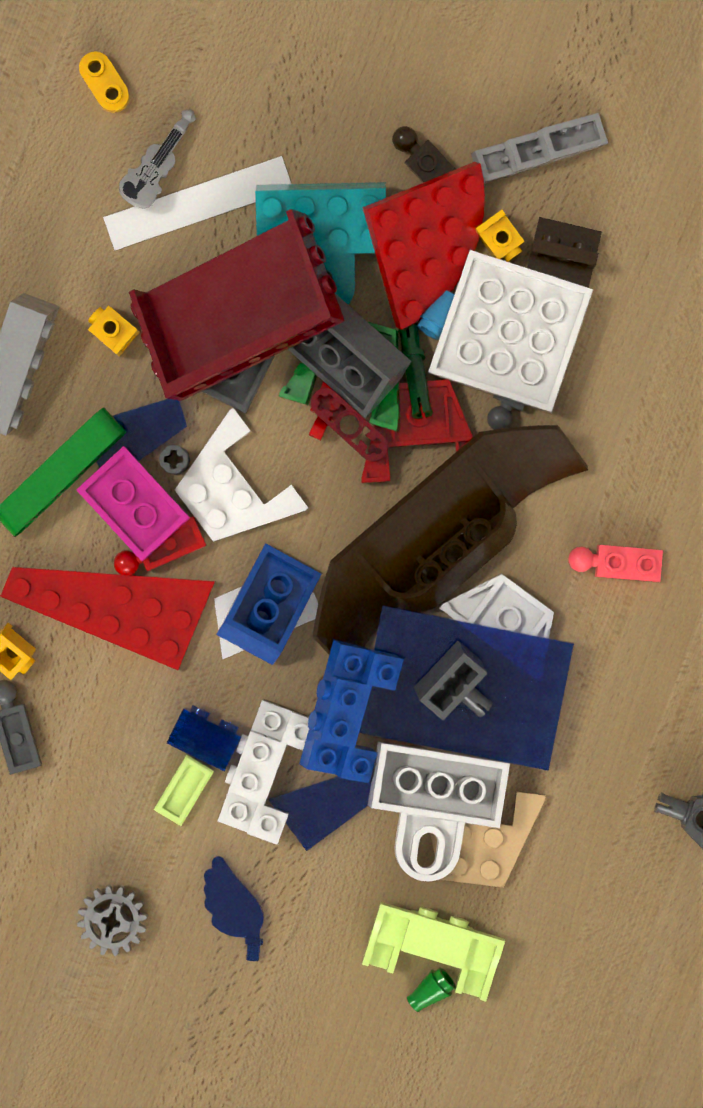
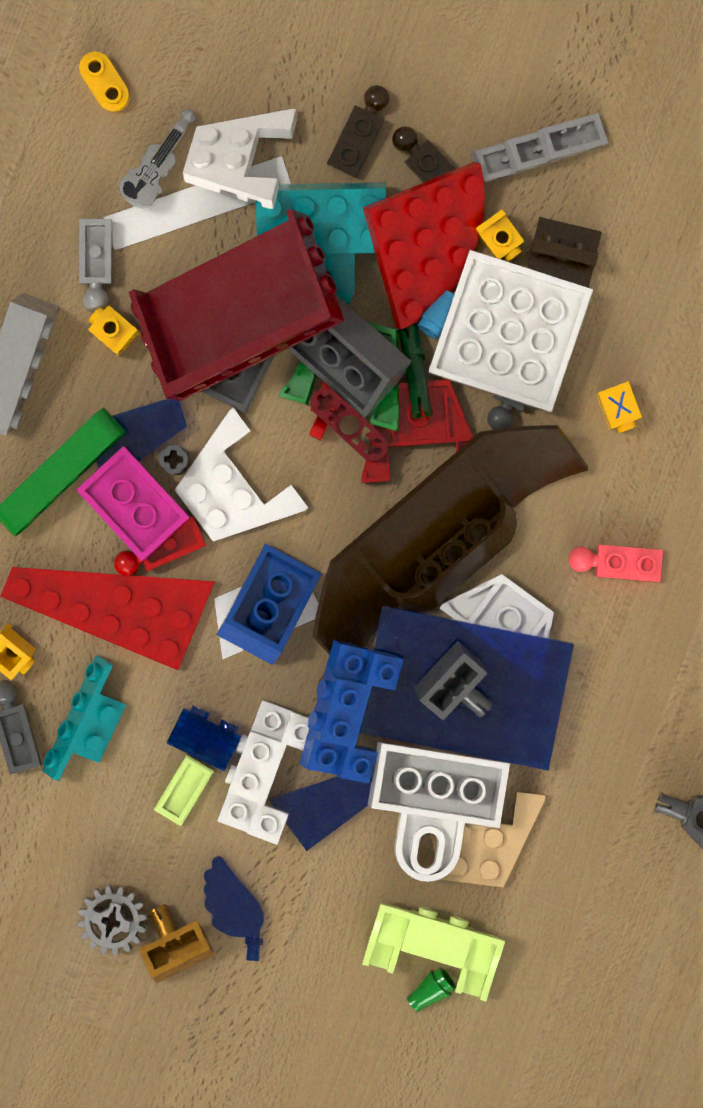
none -> teal bracket [42,655,126,781]
none -> light grey plate [79,219,112,313]
none -> pearl gold brick [138,904,215,983]
none -> white wing [183,109,298,209]
none -> dark brown plate [327,85,390,178]
none -> yellow brick [595,381,642,433]

